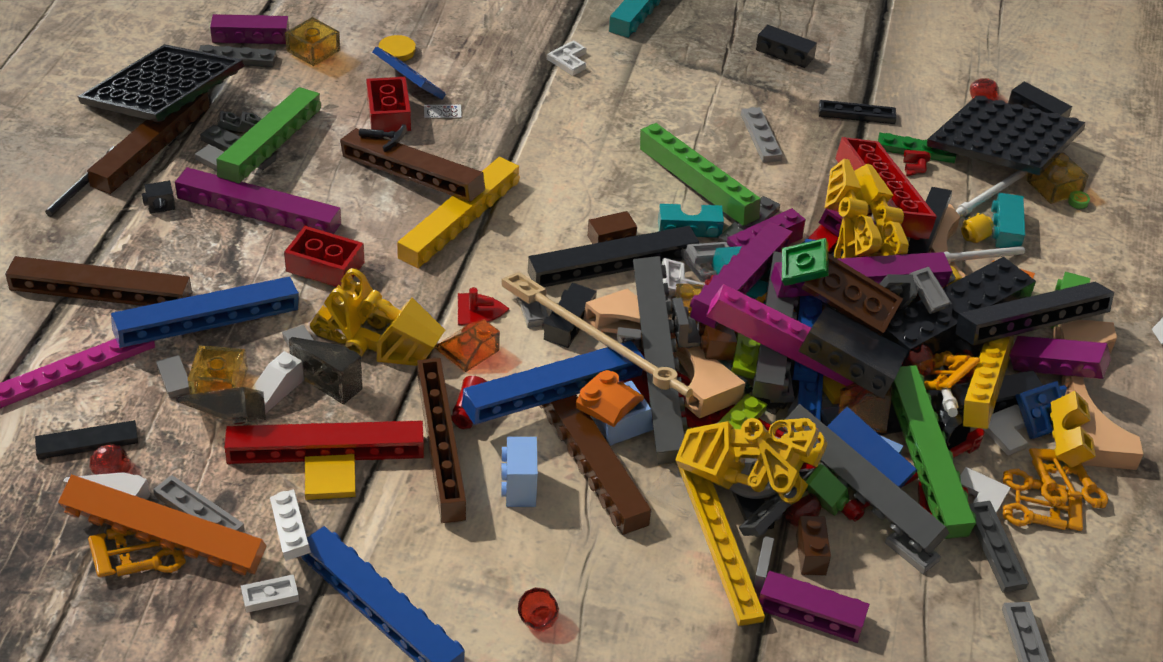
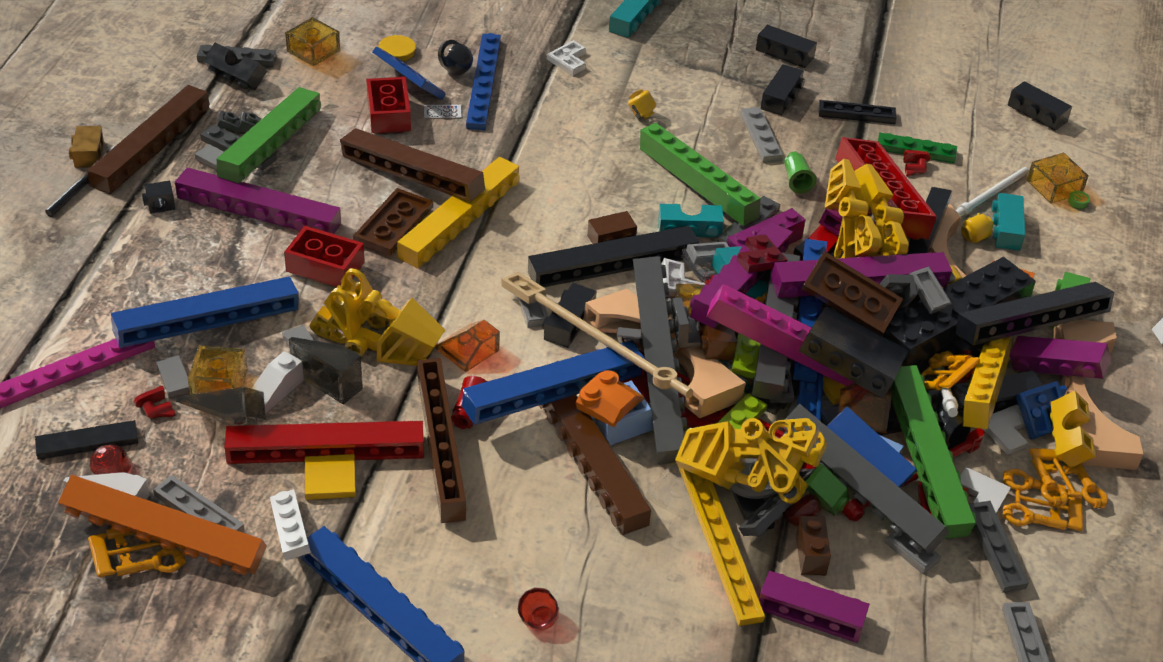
reddish brown brick [5,256,192,306] -> none
black plate [77,44,245,122] -> none
magenta brick [210,14,290,44] -> none
white plate [241,575,299,613] -> none
black piece [359,124,407,152] -> none
red shield [458,287,509,325] -> none
light blue brick [501,437,538,507] -> none
light grey tile [753,536,774,593] -> none
green tile [782,238,829,286] -> none
clear red hair [901,345,936,377] -> none
black plate [927,96,1085,175] -> none
white bar [944,246,1025,264] -> none
clear red hair [970,78,999,100] -> none
none -> pearl gold brick [69,126,104,168]
none -> red piece [133,385,176,419]
none -> black arch [203,42,267,91]
none -> reddish brown plate [353,188,433,256]
none -> black helmet [438,40,473,75]
none -> blue plate [466,33,501,130]
none -> yellow head [628,89,657,119]
none -> dark red plate [737,235,788,273]
none -> black brick [761,64,805,116]
none -> bright green plant [784,151,817,193]

